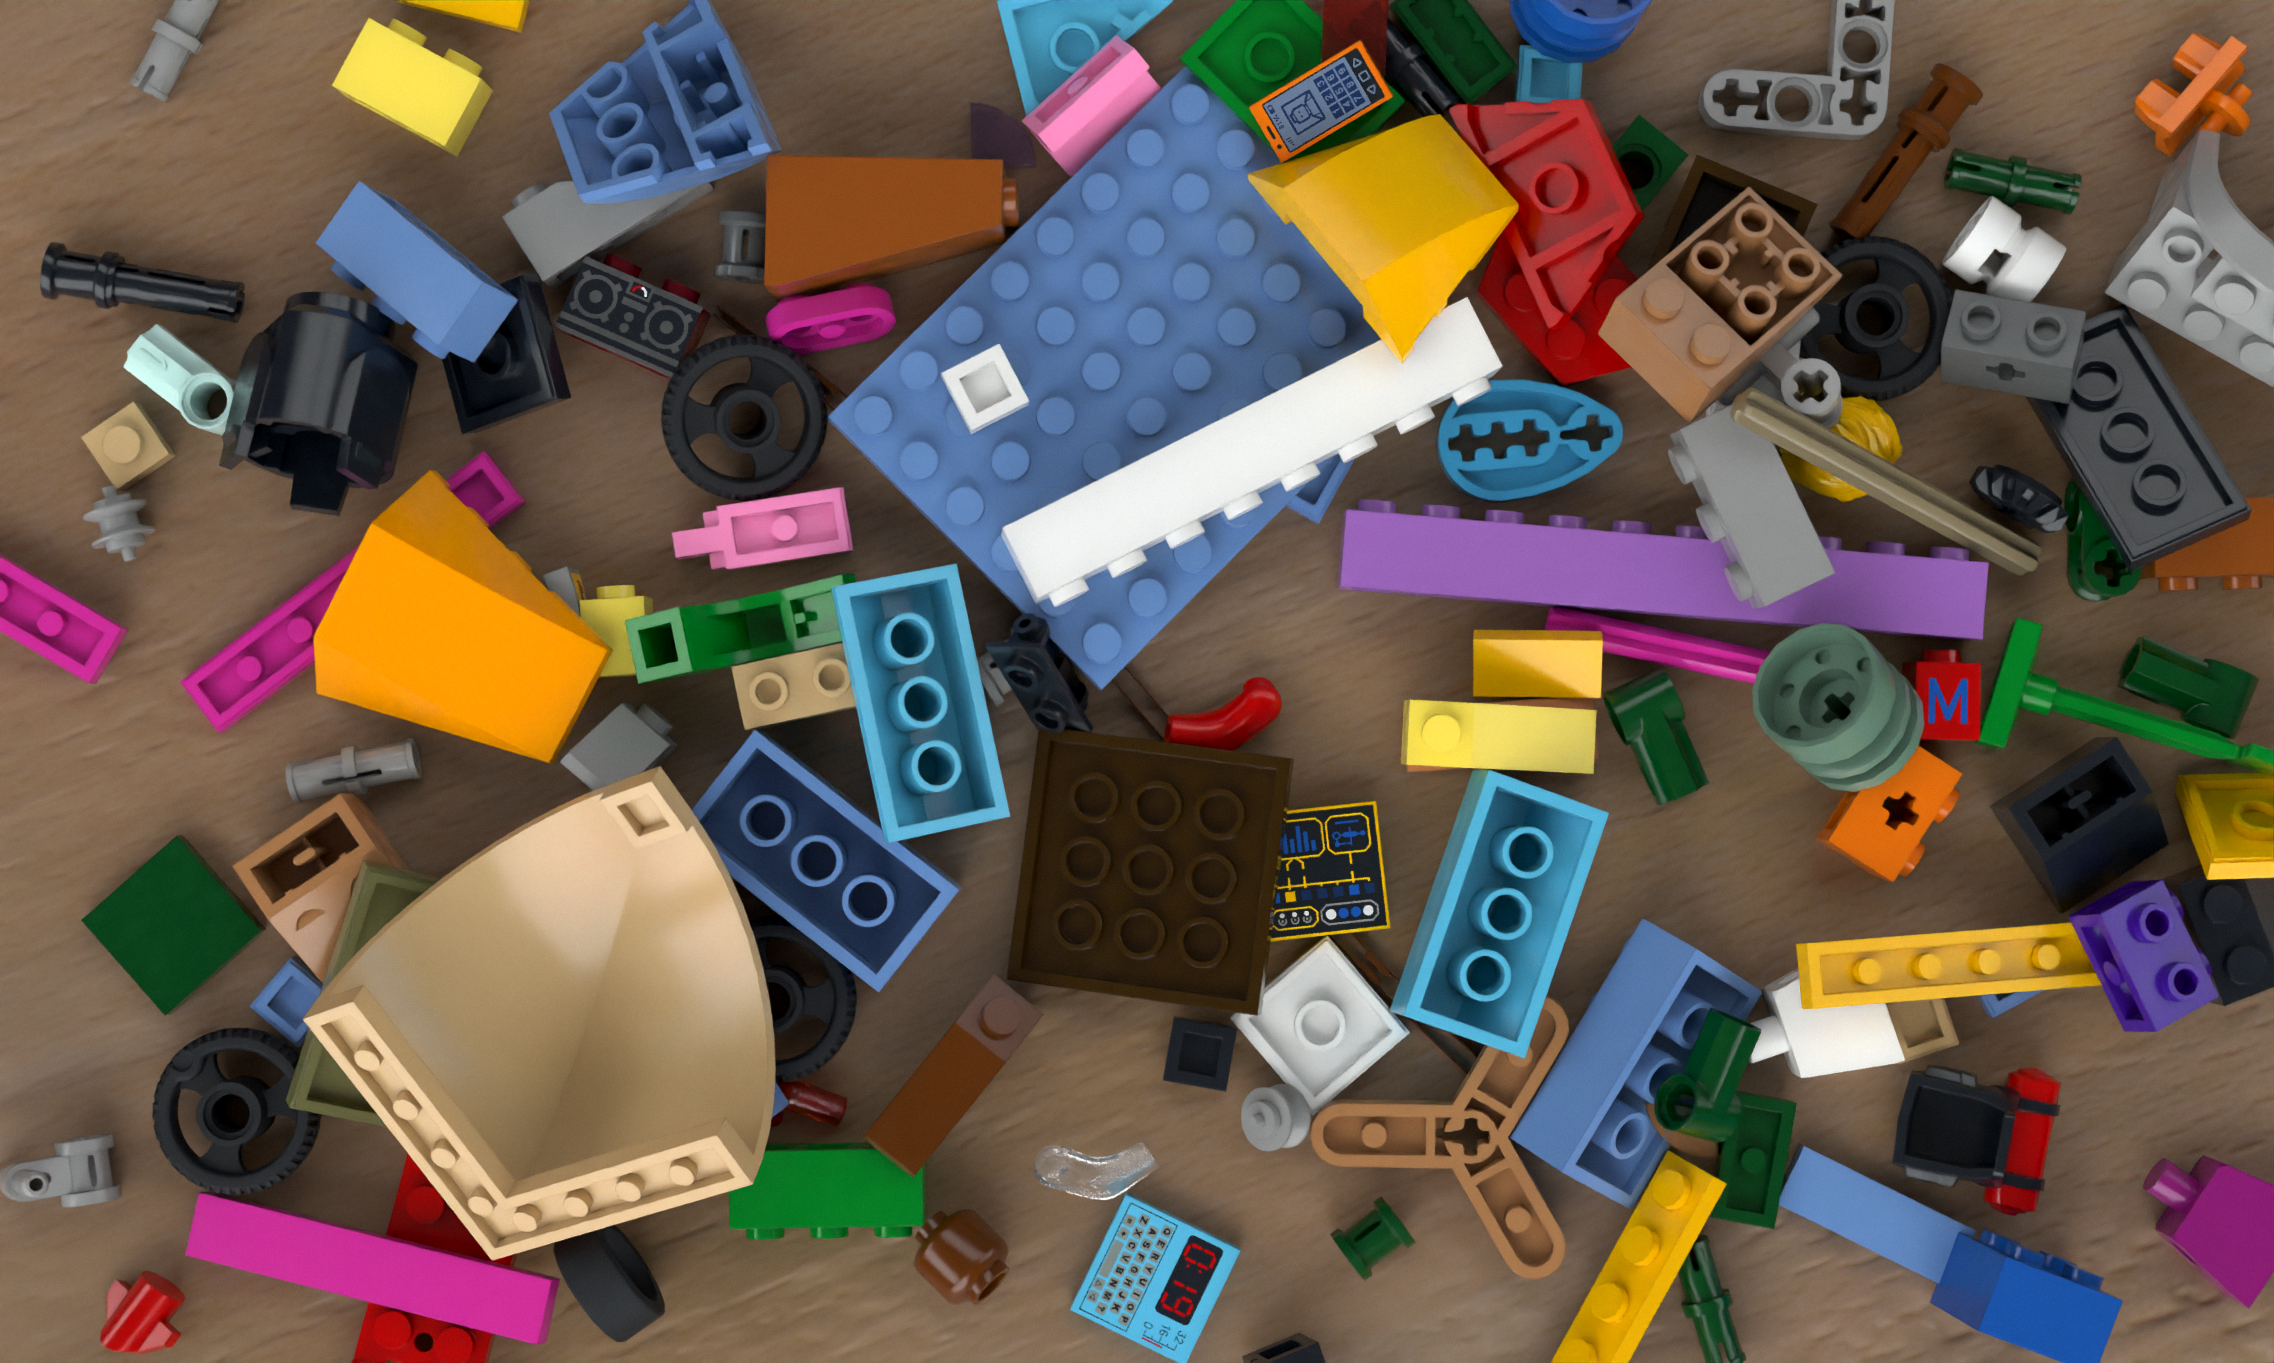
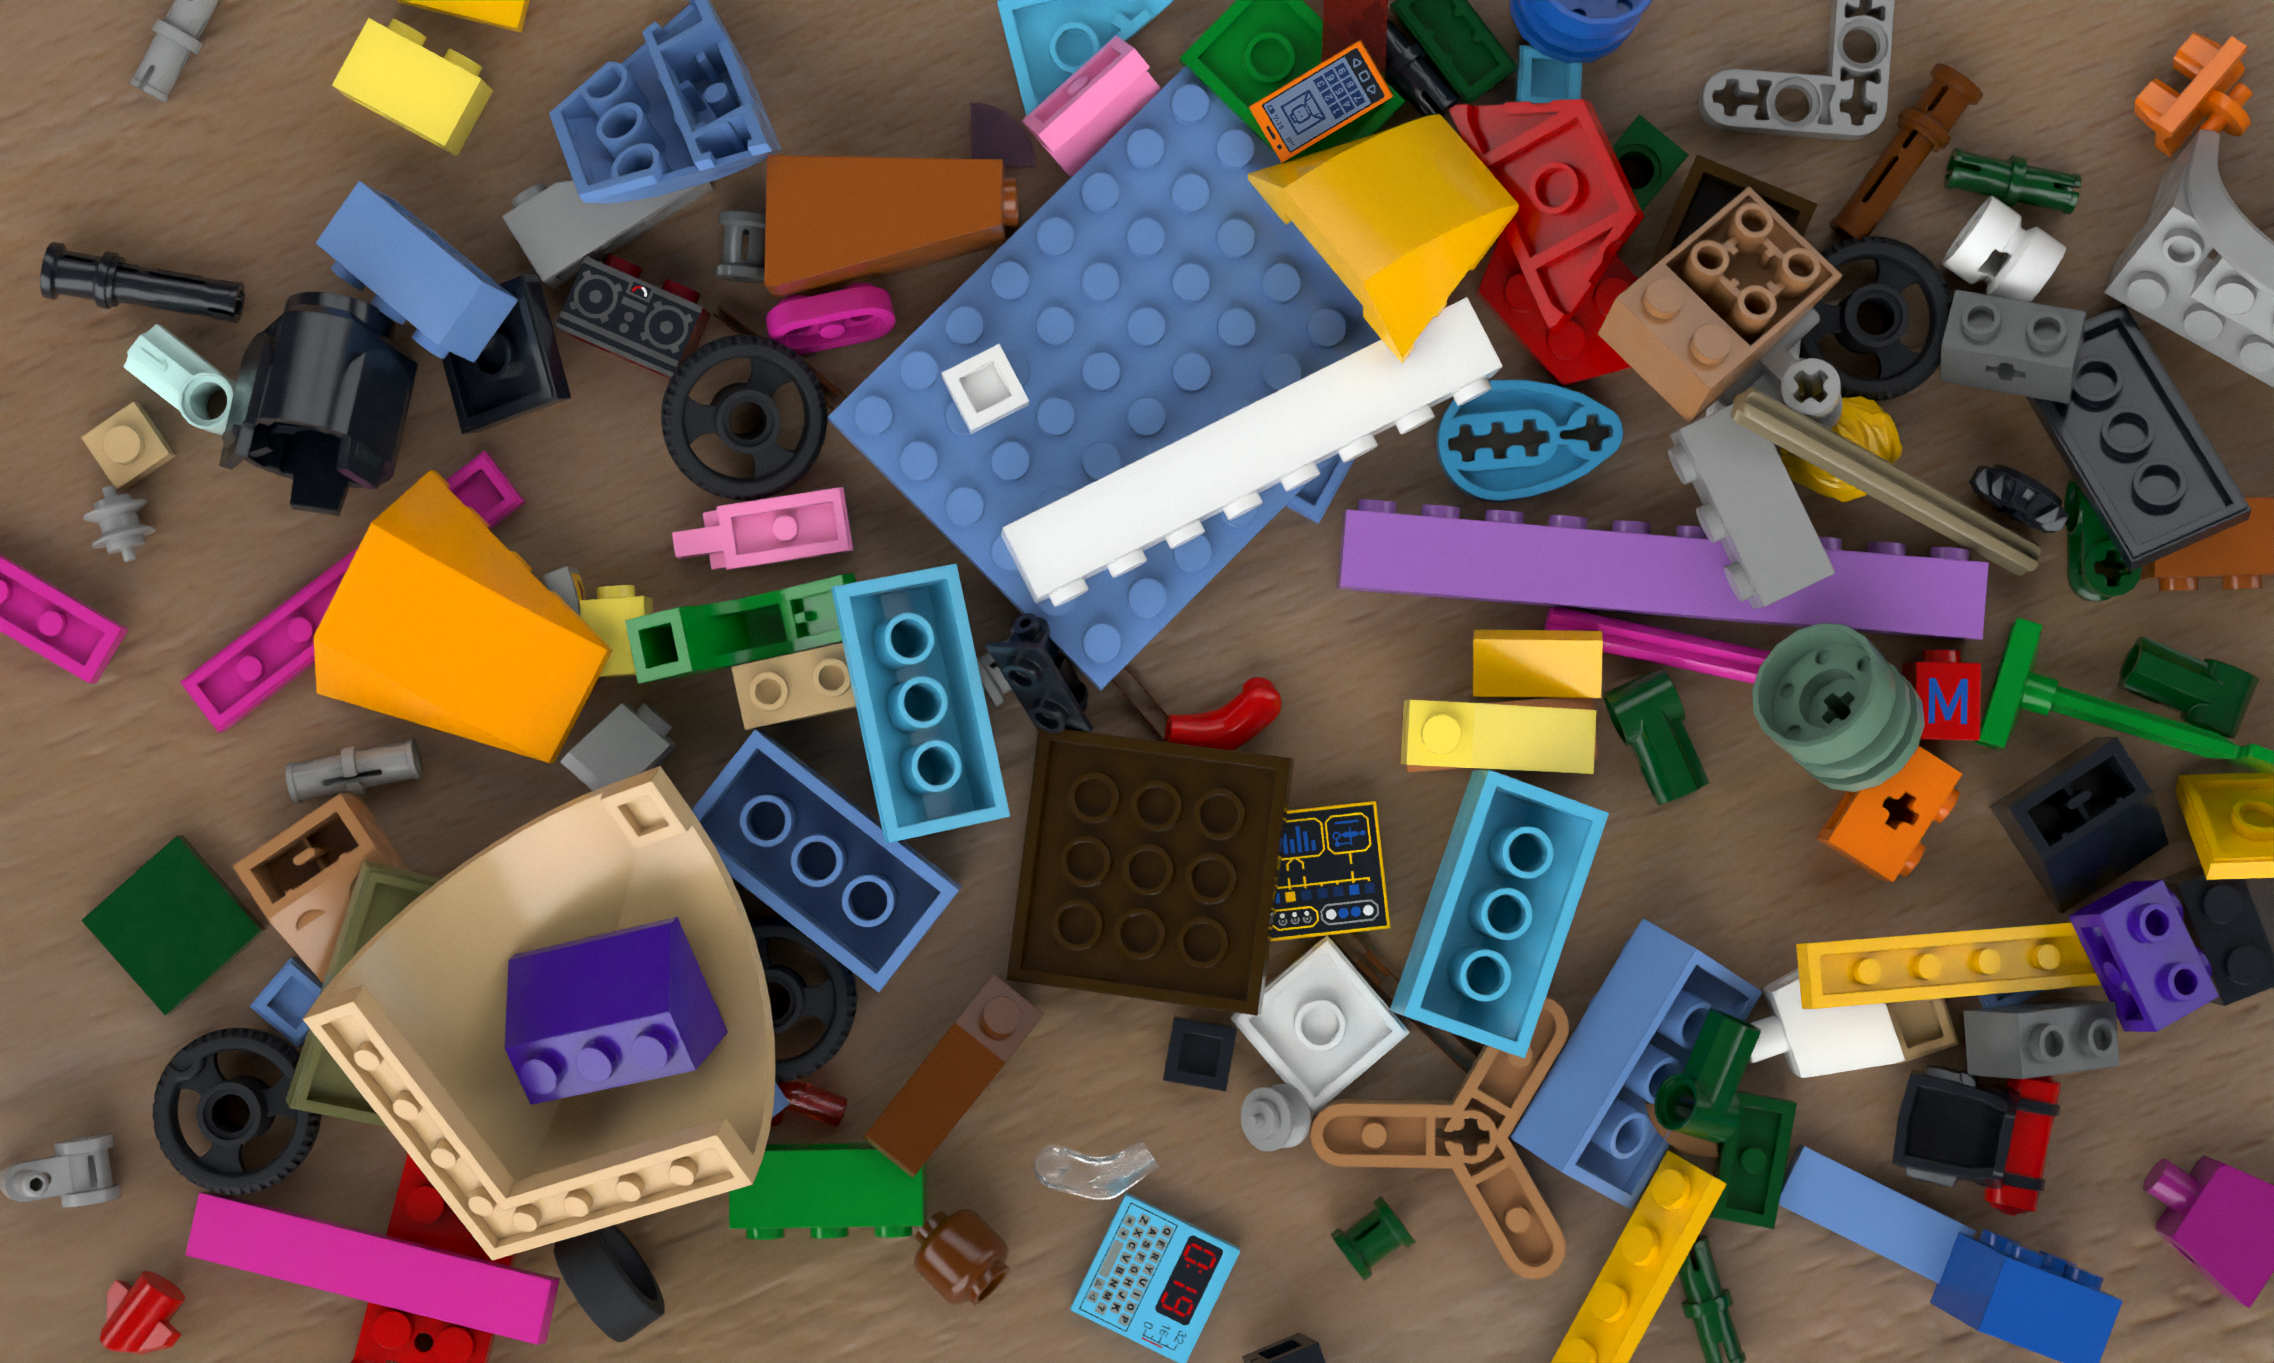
none -> dark purple slope [504,917,728,1105]
none -> dark grey brick [1963,999,2119,1079]

